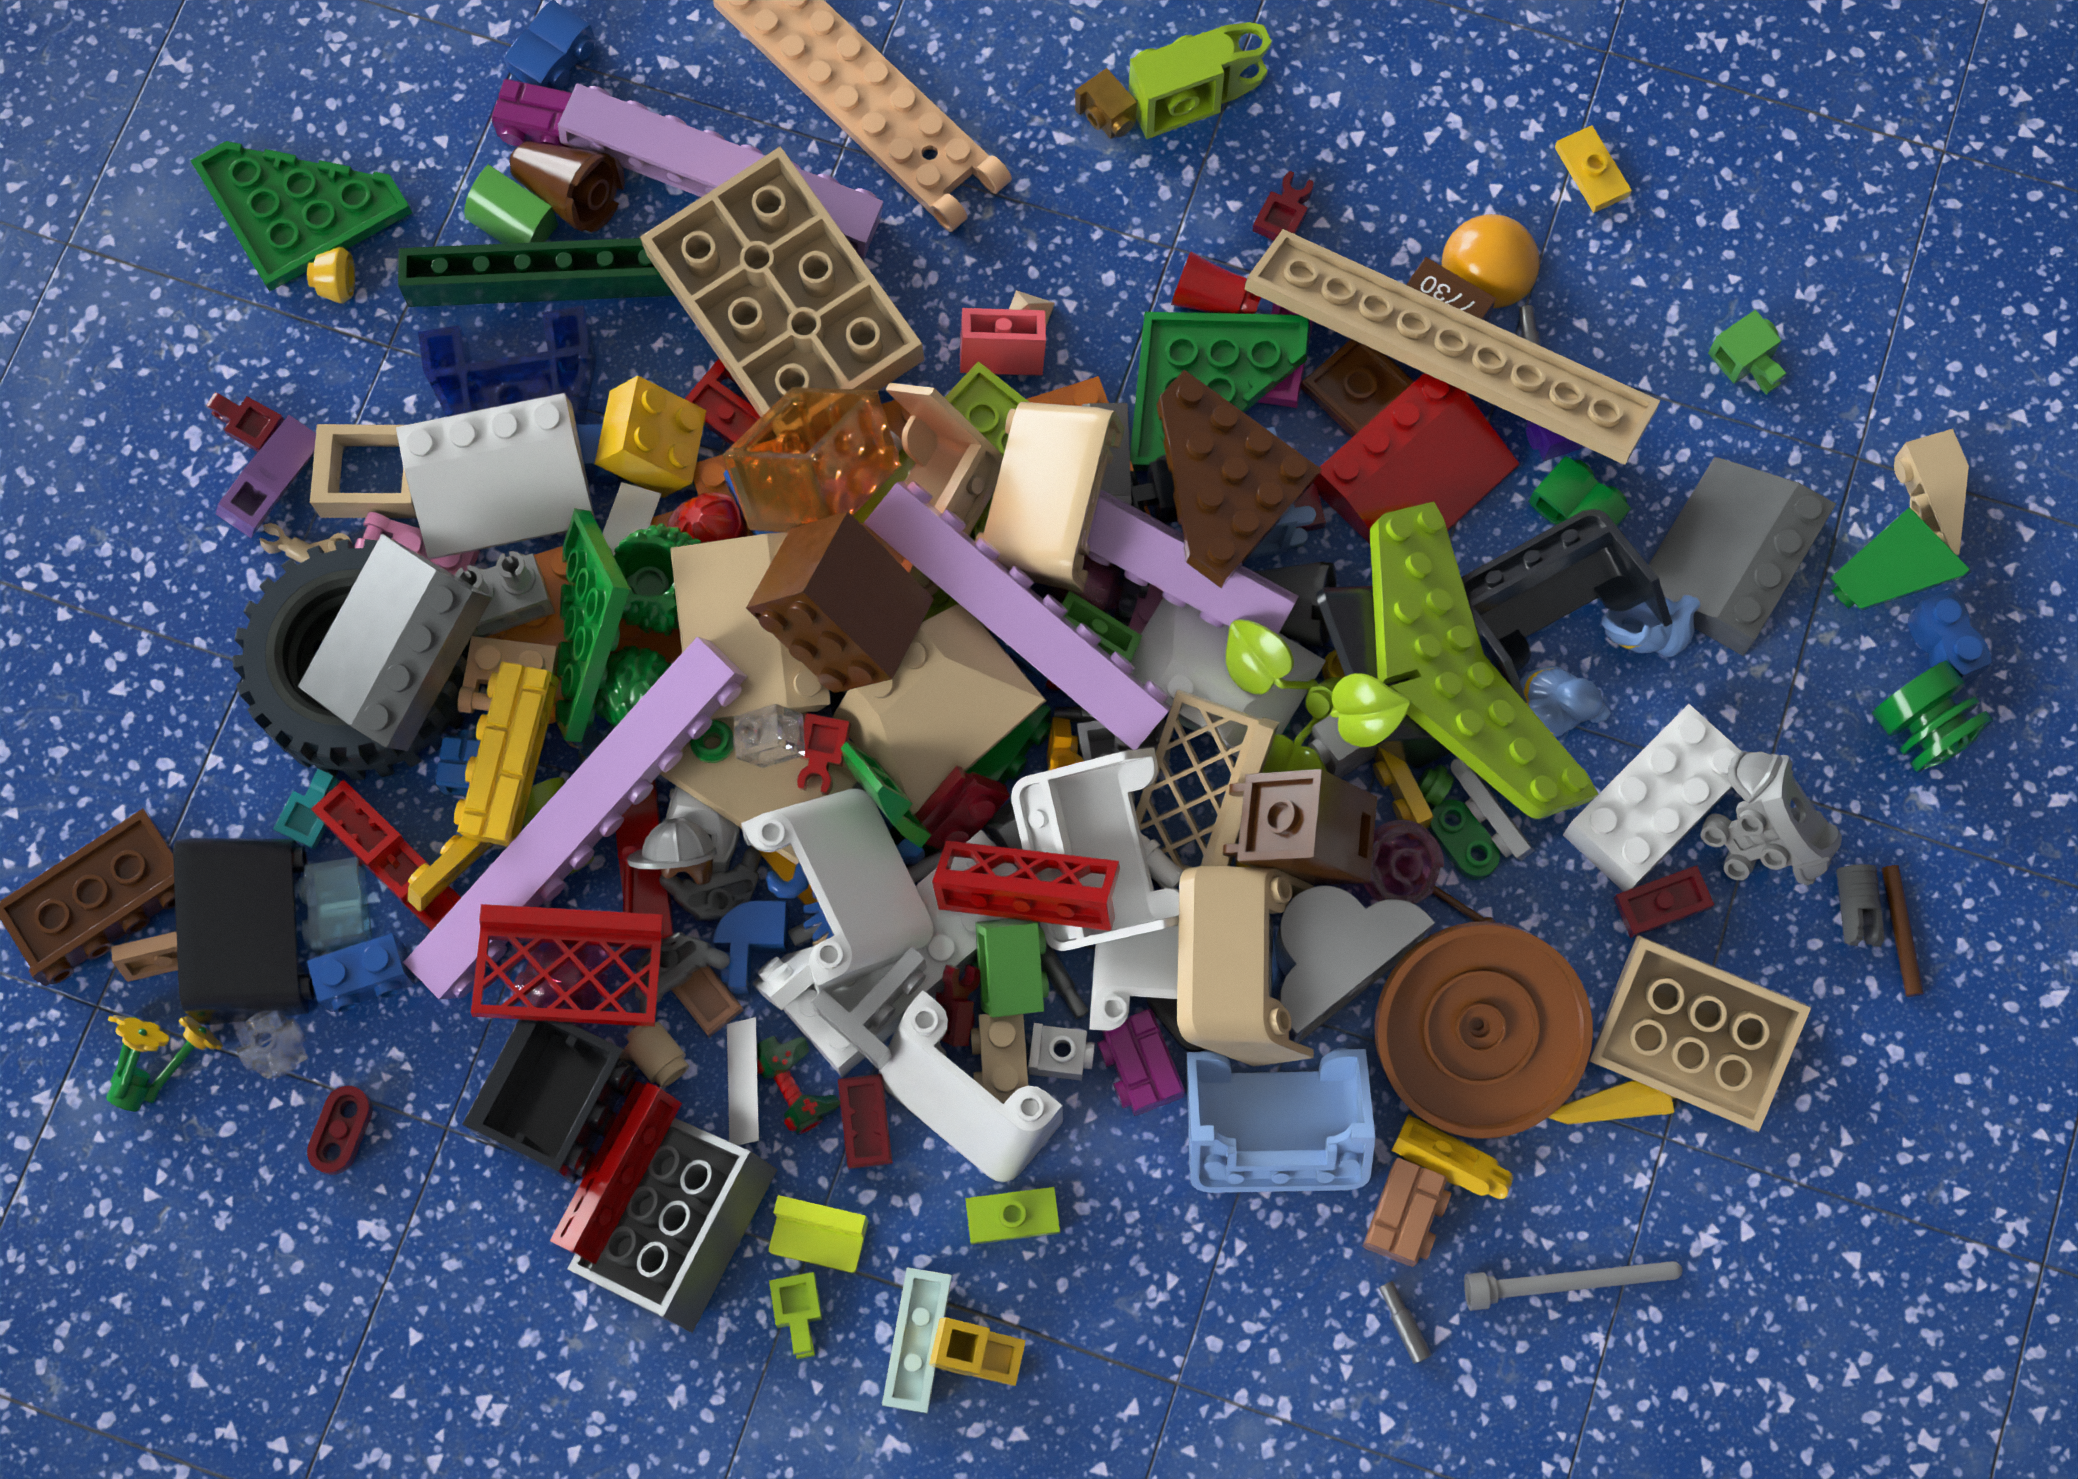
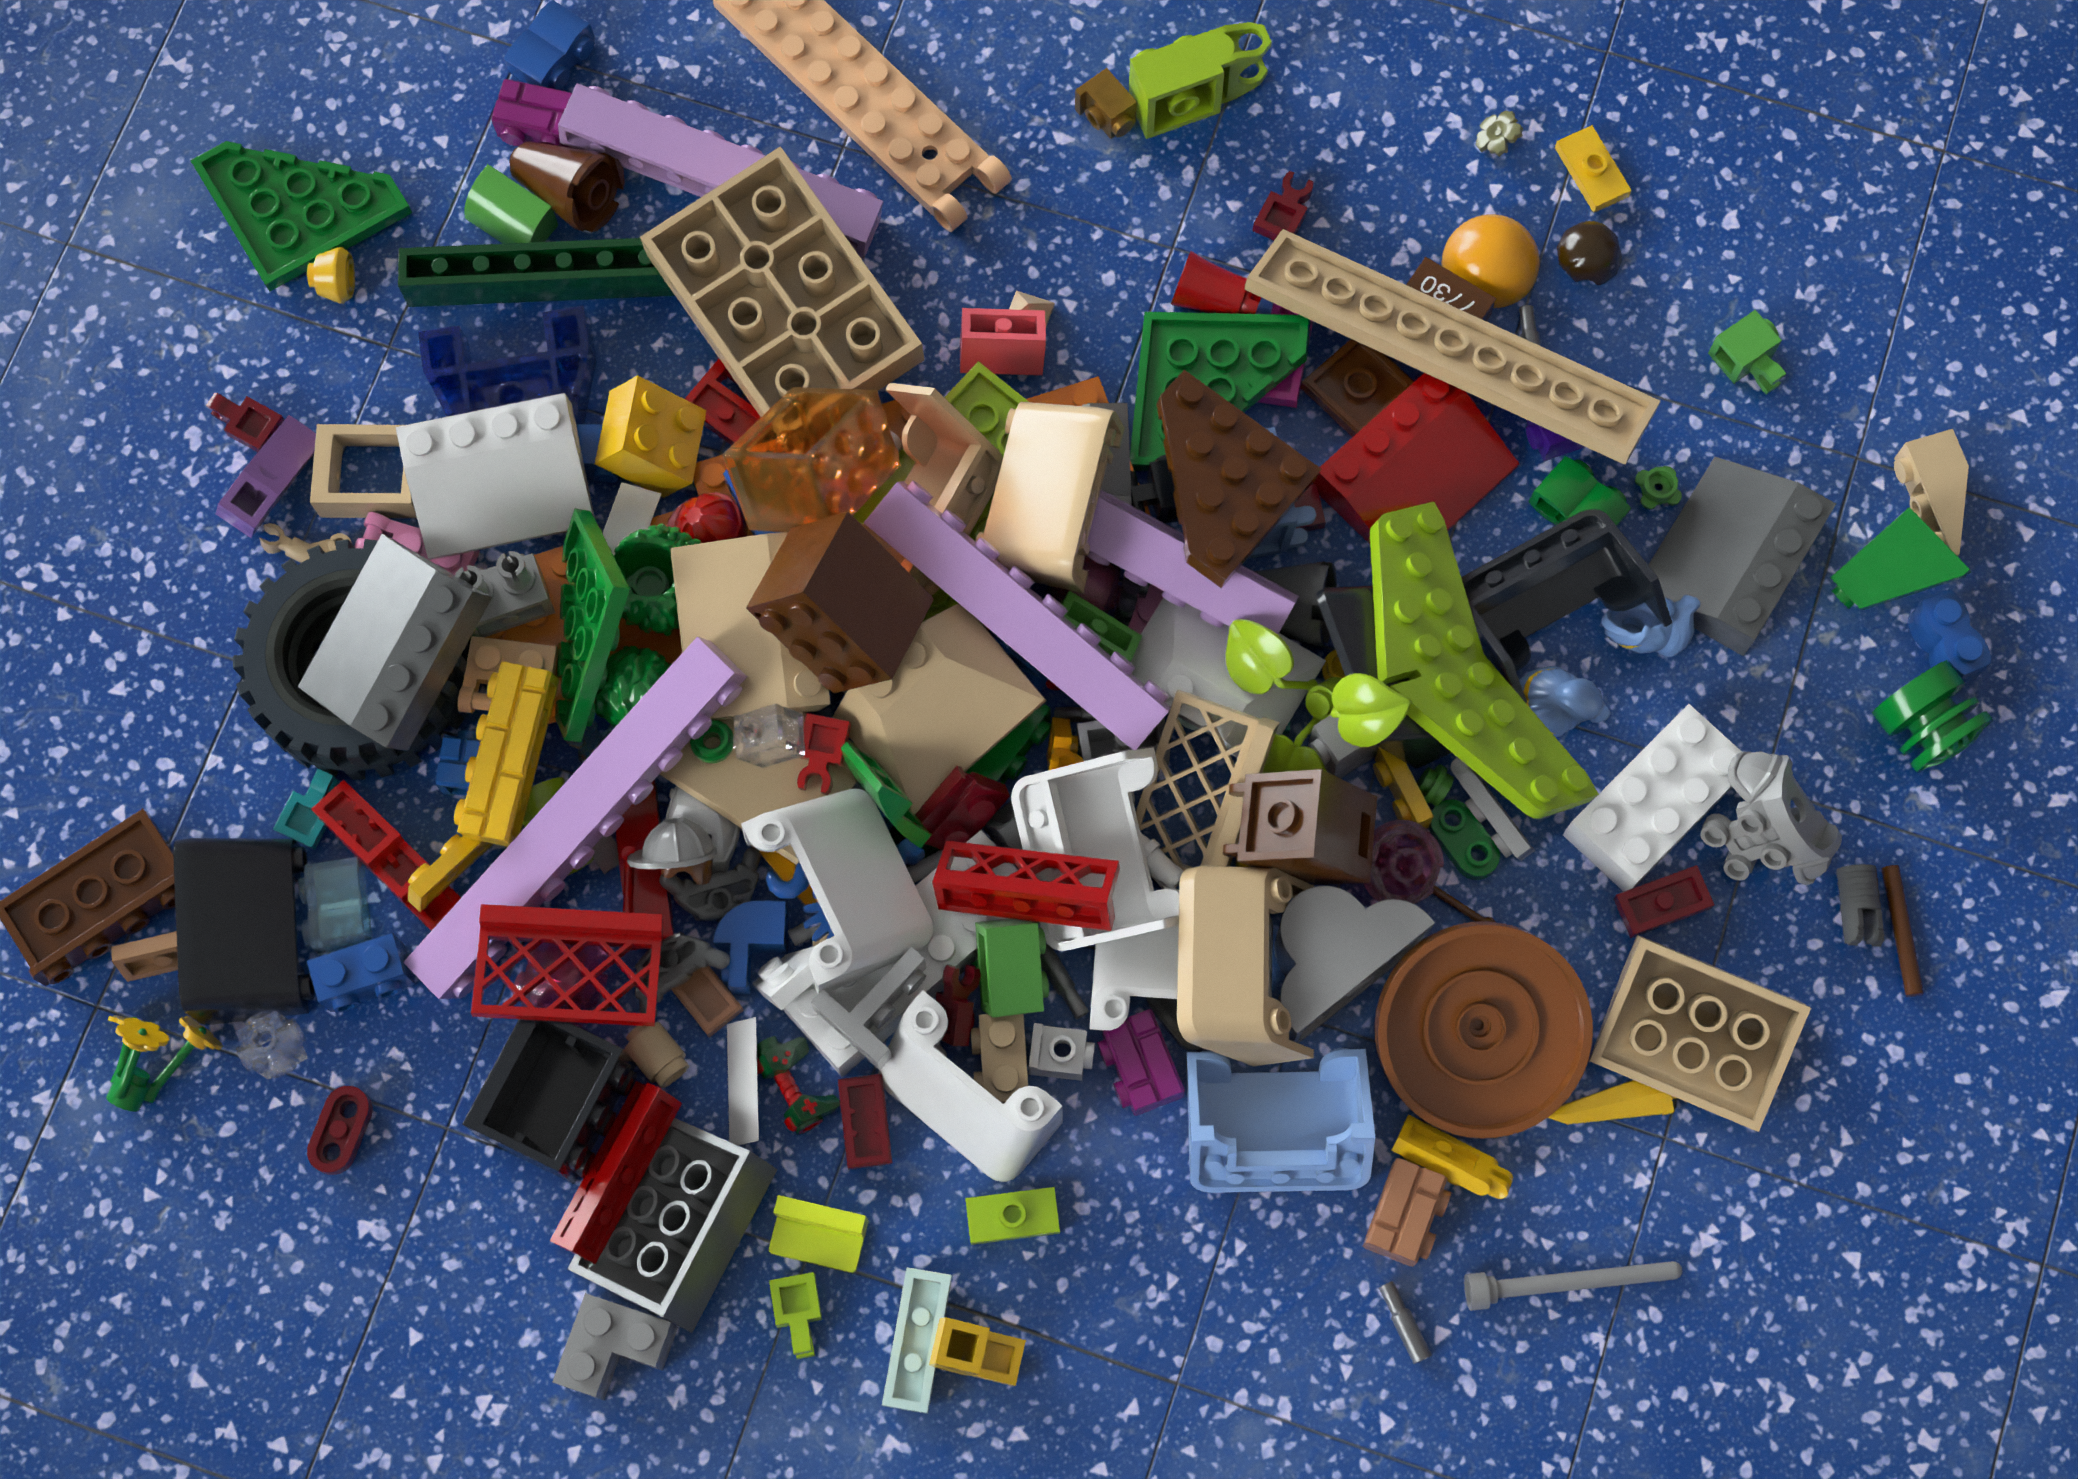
none -> light grey brick [552,1293,678,1400]
none -> light grey piece [592,835,619,874]
none -> olive plant [1475,110,1523,157]
none -> dark brown hair [1557,221,1622,285]
none -> bright green plate [1635,466,1682,510]

